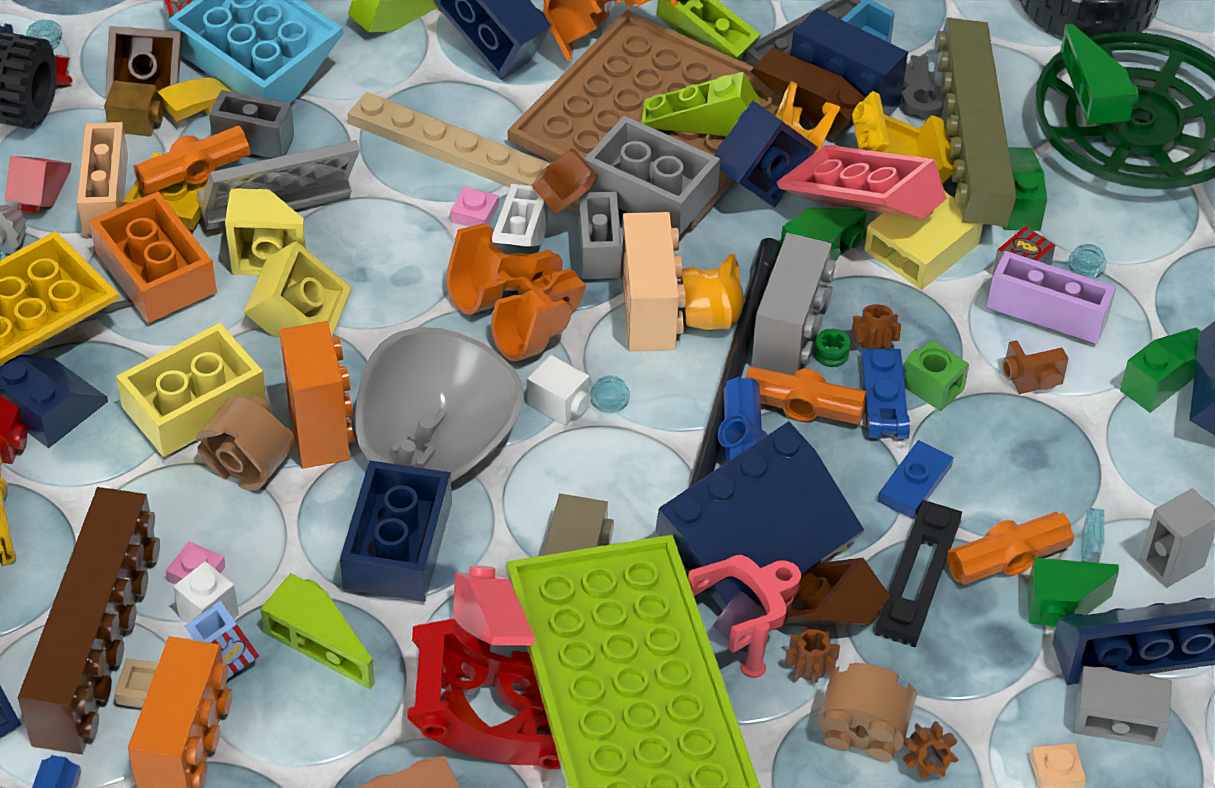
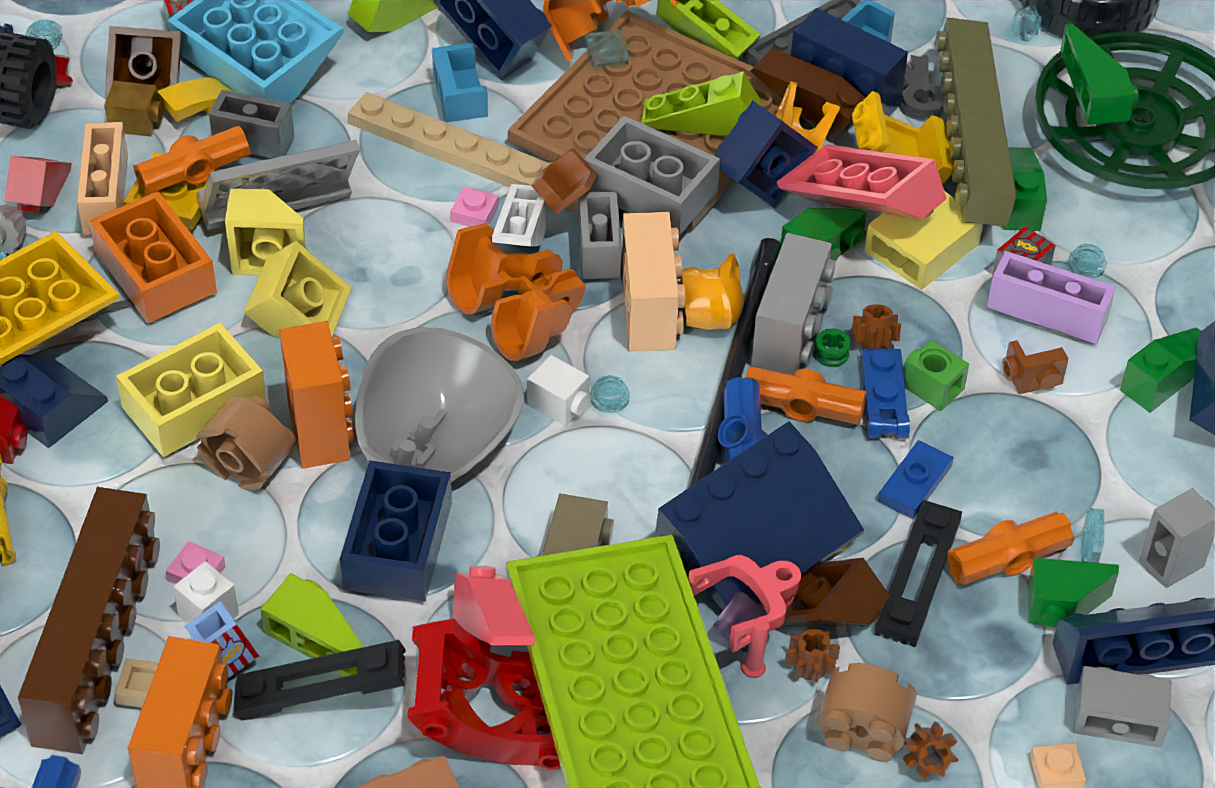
none -> black container [234,640,406,720]
none -> dark azure panel [432,43,488,123]
none -> clear light blue tile [585,29,628,68]
none -> clear light blue plate [1012,6,1041,42]

